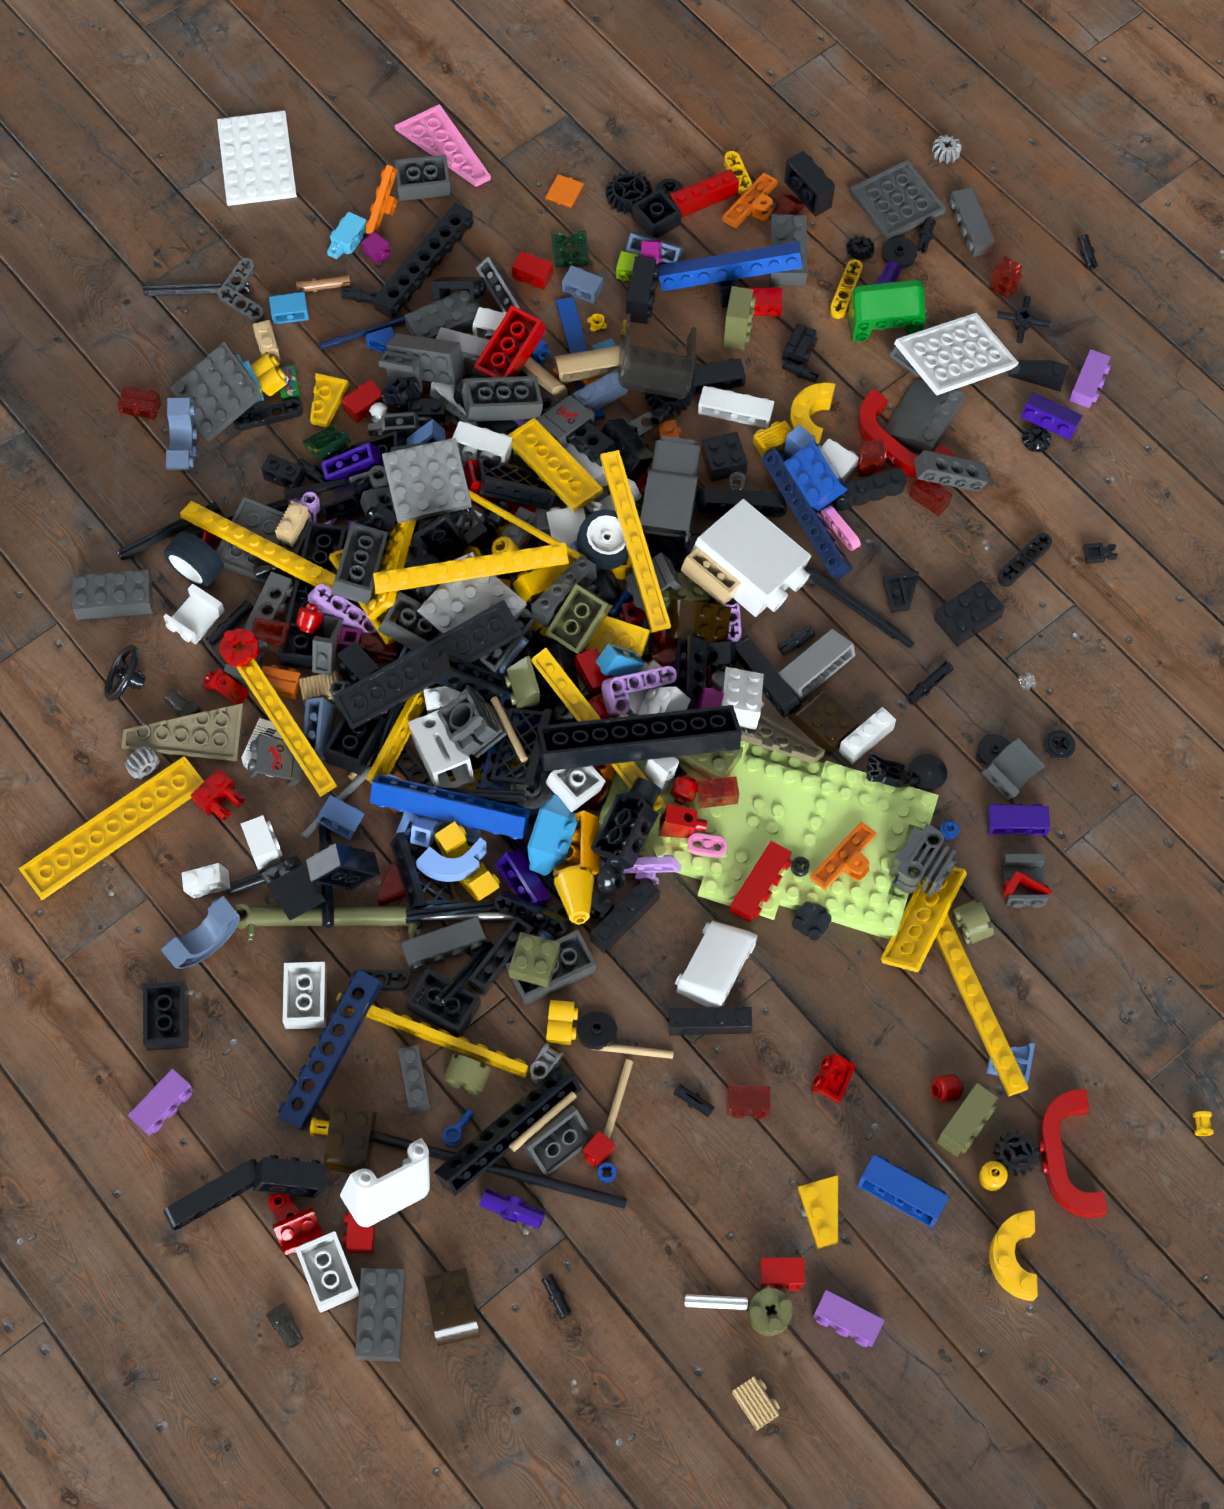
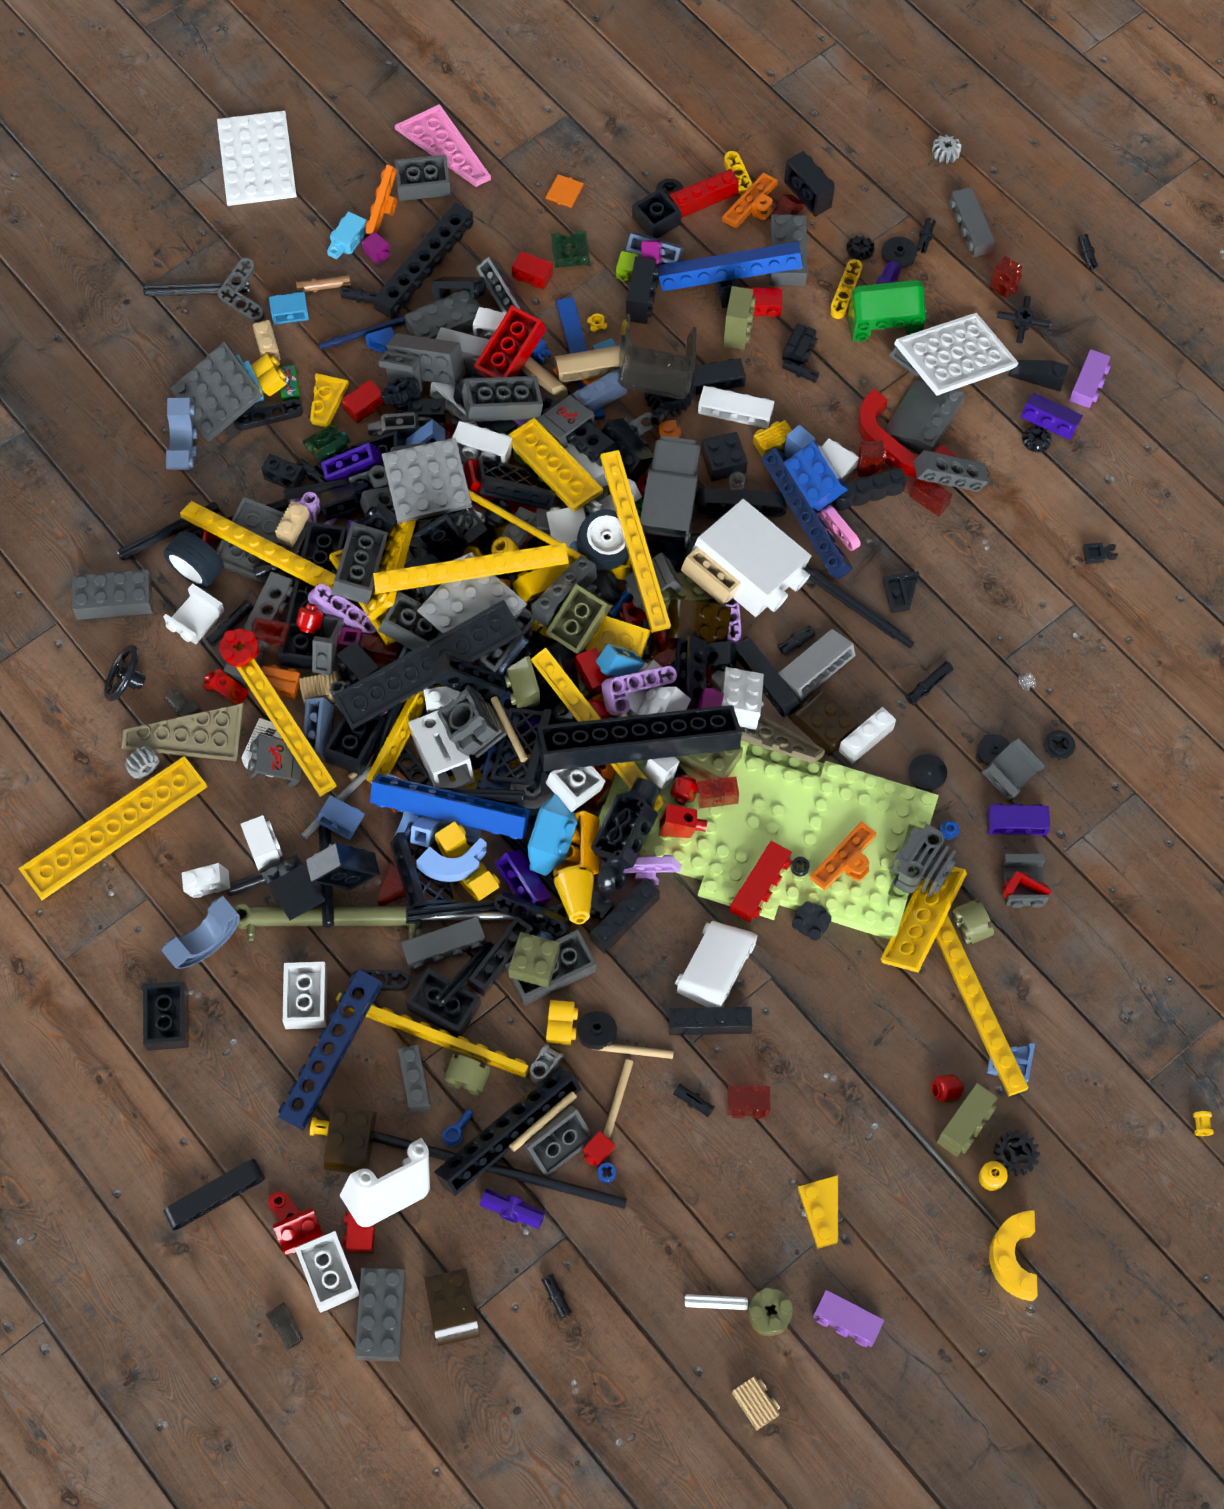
clear red brick [117,387,161,420] -> none
medium lavender brick [128,1069,193,1136] -> none
red brick [191,768,245,821] -> none
black brick [253,1155,327,1198] -> none
white piece [369,402,388,423] -> none
sand blue brick [562,266,603,304] -> none
black gear [606,171,652,215] -> none
bright pink plate [687,833,727,858] -> none
red brick [760,1258,805,1291] -> none
yellow brick [789,383,836,445] -> none
red bracket [811,1054,856,1103] -> none
dark grey plate [849,160,946,241] -> none
blue brick [858,1155,949,1228] -> none
black tile [866,753,920,787] -> none
black brick [934,581,1005,647] -> none
black beam [997,533,1052,587] -> none
red arch [1038,1089,1107,1218] -> none

